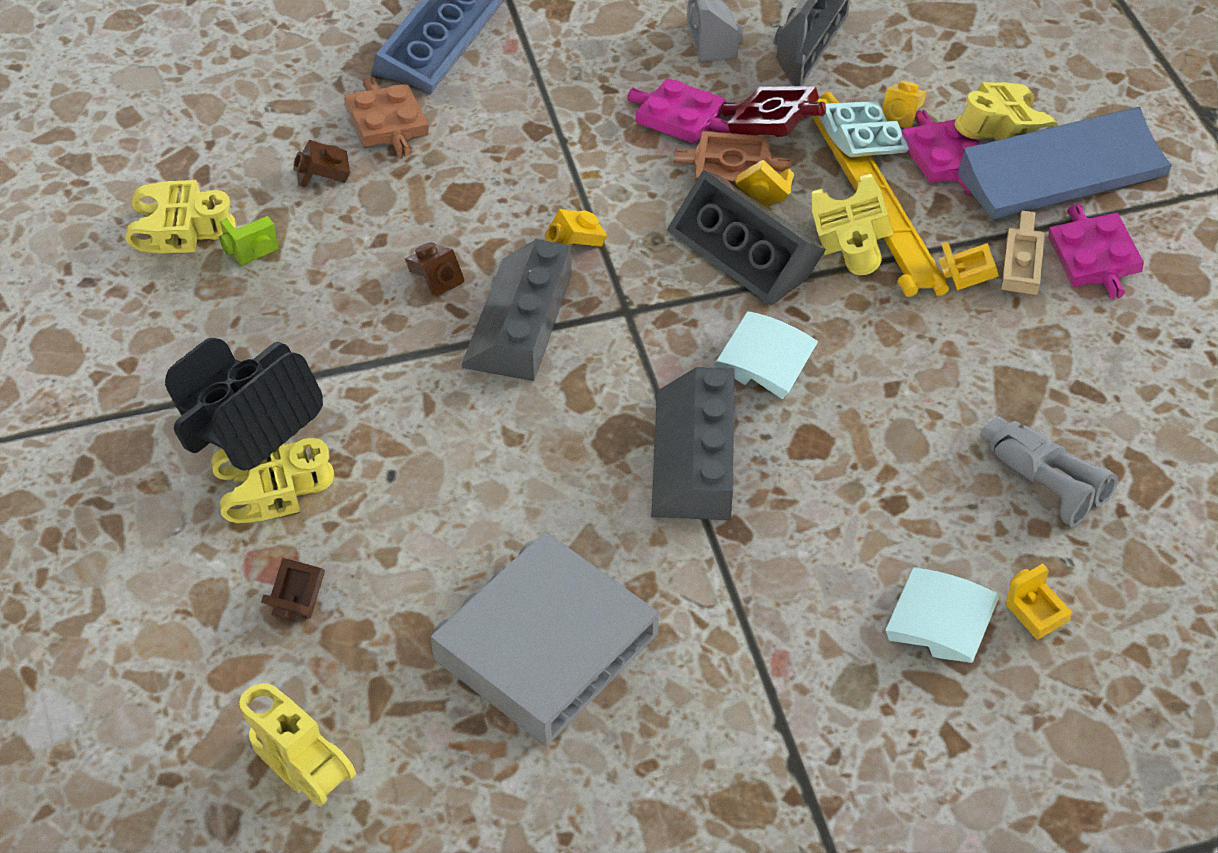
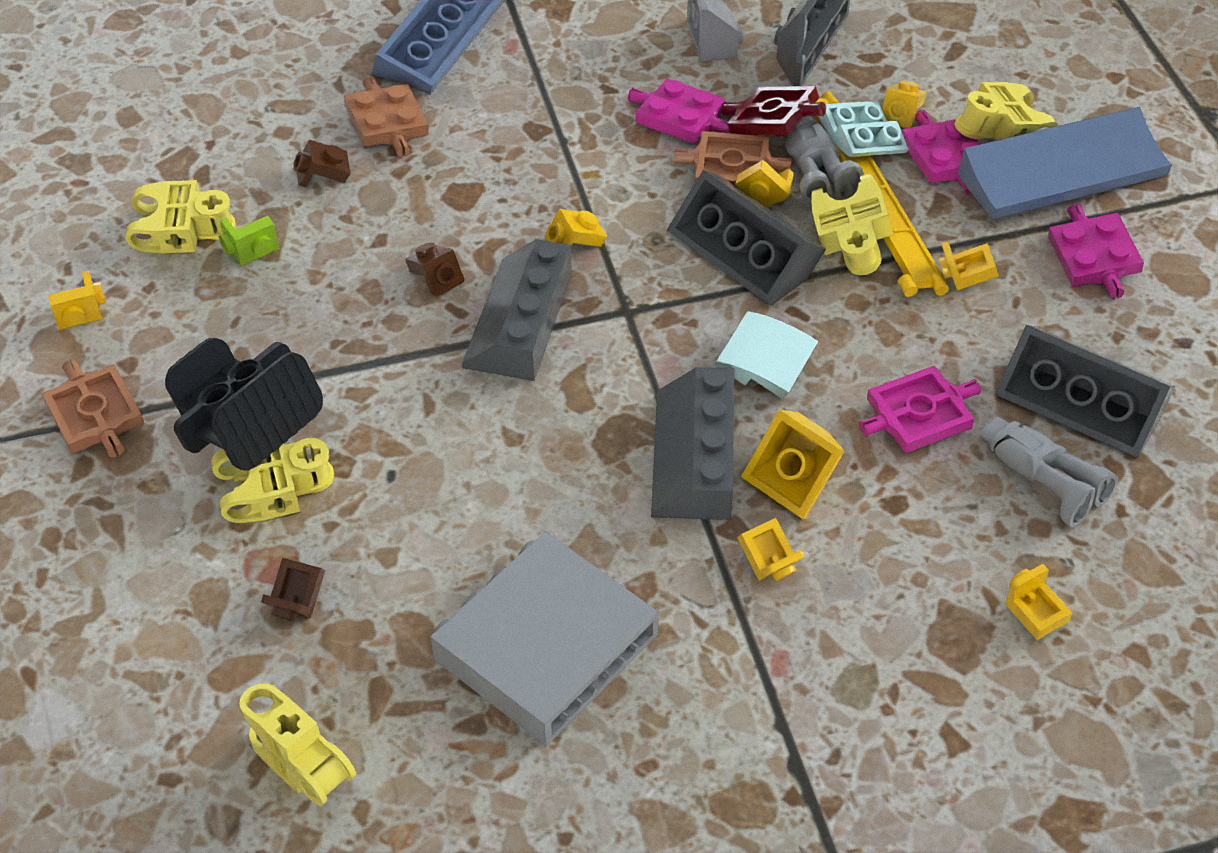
light aqua slope [885,567,999,663] -> none
tan hinge [1001,210,1045,295] -> none
none -> nougat plate [42,359,145,457]
none -> yellow bracket [48,271,106,330]
none -> yellow bracket [737,518,805,582]
none -> yellow slope [741,410,845,519]
none -> light grey piece [785,116,864,205]
none -> dark pink plate [859,365,981,454]
none -> dark grey slope [995,325,1176,458]

